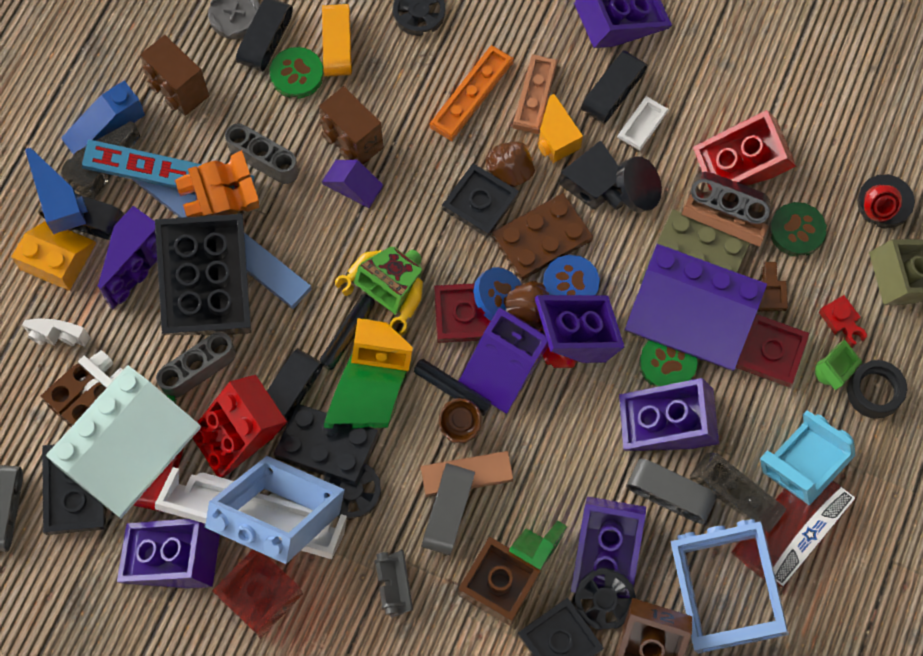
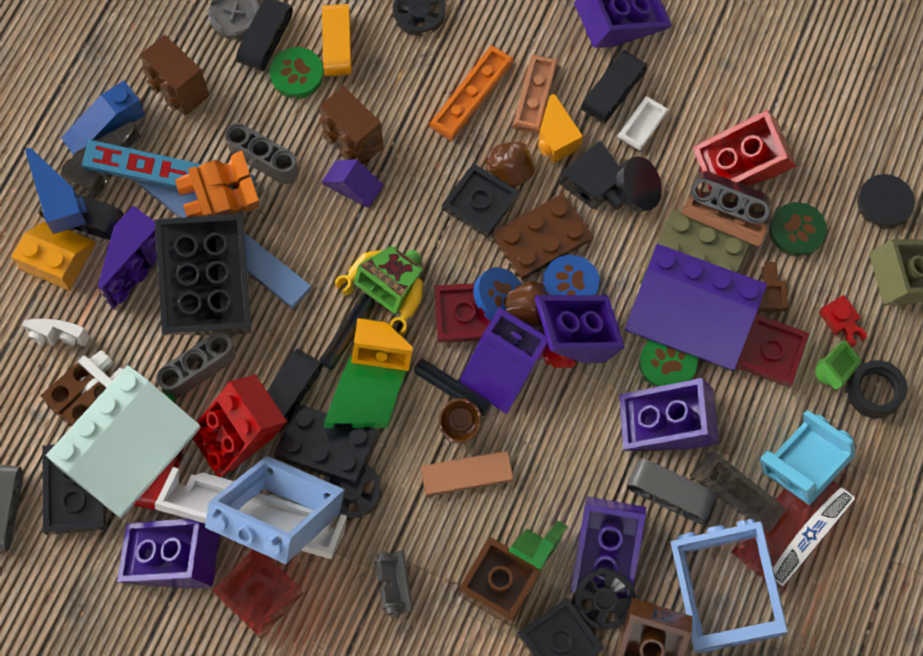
dark grey beam [421,463,475,556] -> none
red cone [864,185,902,222] -> none

